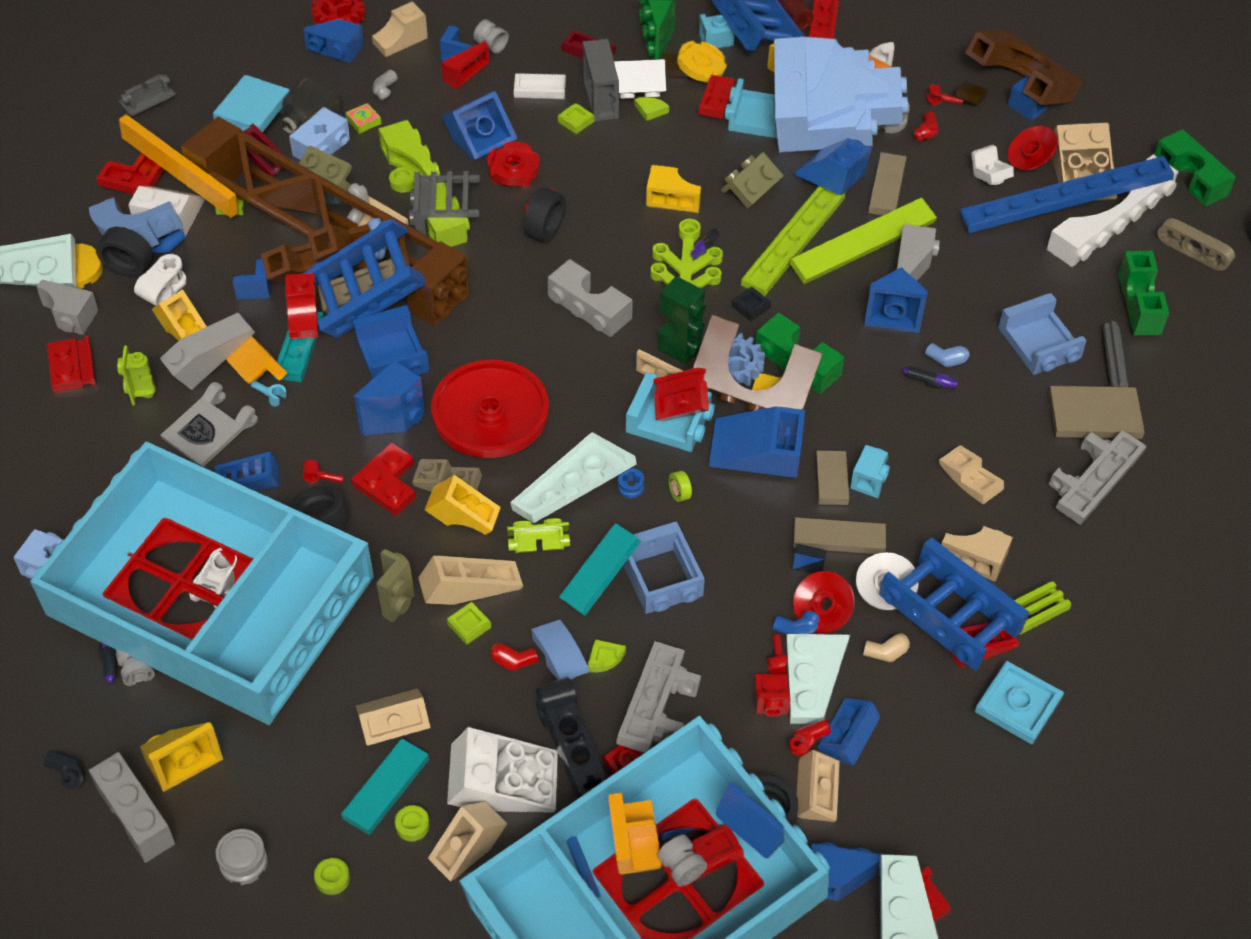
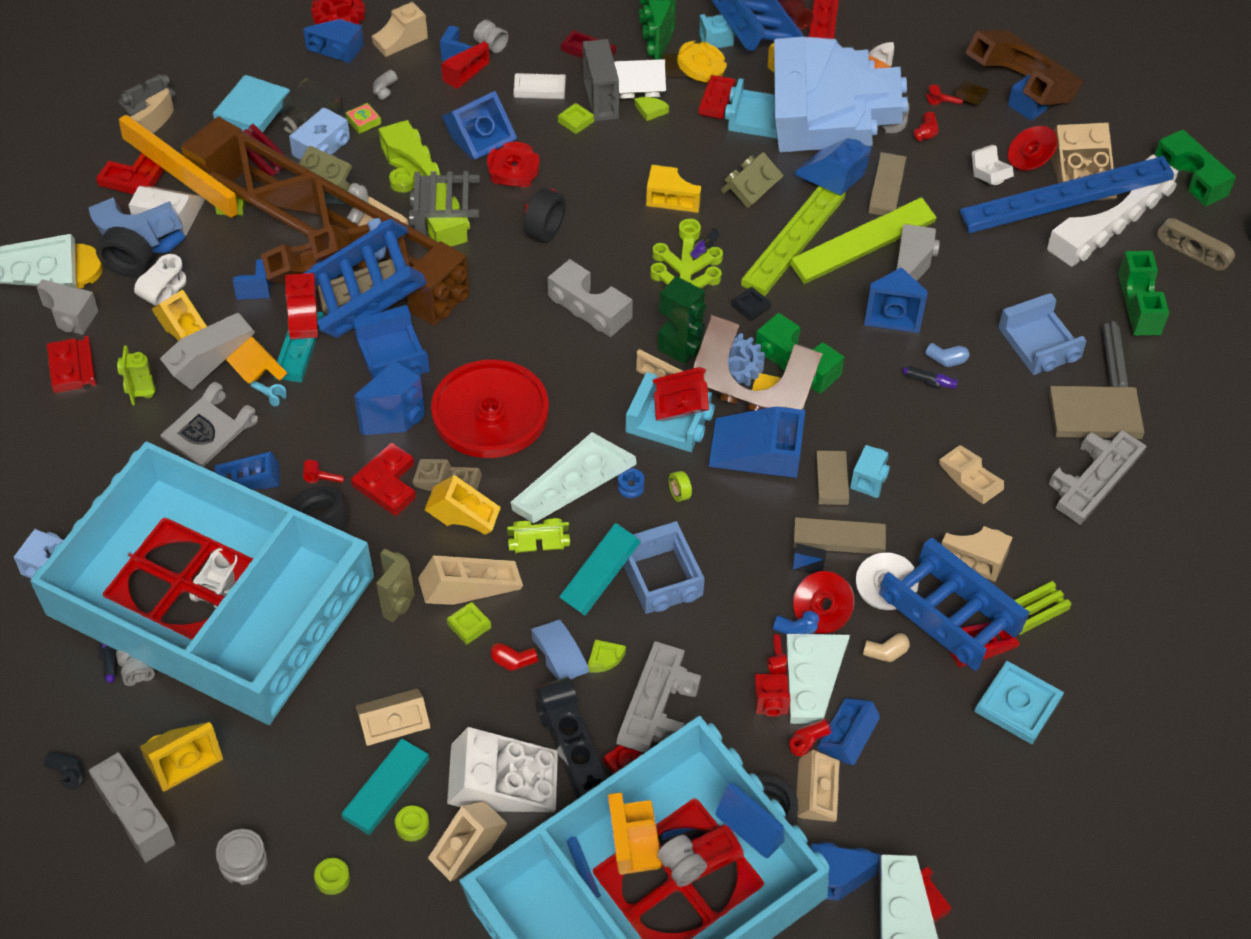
none -> tan slope [131,88,174,133]

